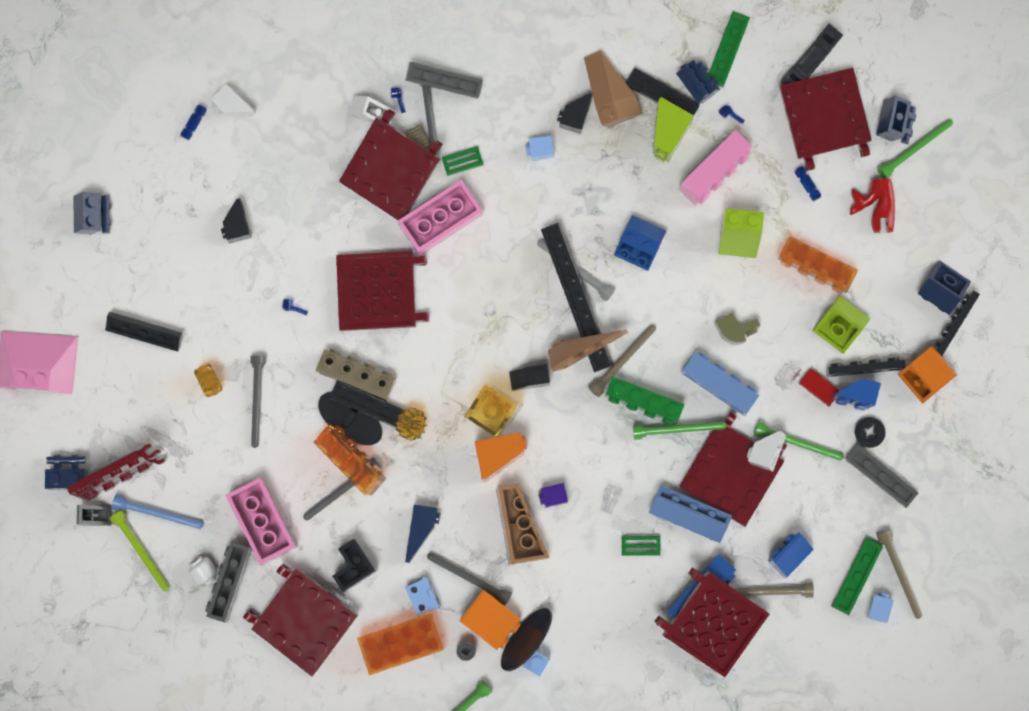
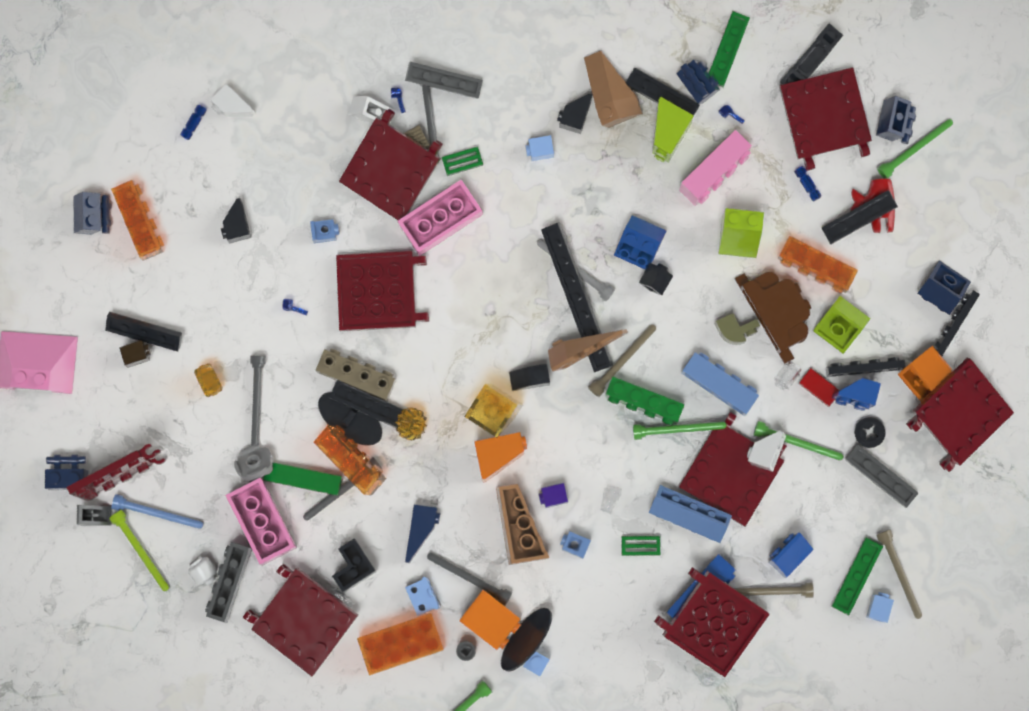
none -> clear orange brick [111,180,165,261]
none -> dark brown brick [119,340,151,368]
none -> light grey plate [234,445,273,482]
none -> green tile [263,462,343,496]
none -> medium blue brick [310,219,339,244]
none -> medium blue brick [560,531,591,559]
none -> black brick [639,263,673,295]
none -> reddish brown brick [735,272,811,364]
none -> black plate [822,190,898,245]
none -> dark red plate [906,357,1014,472]

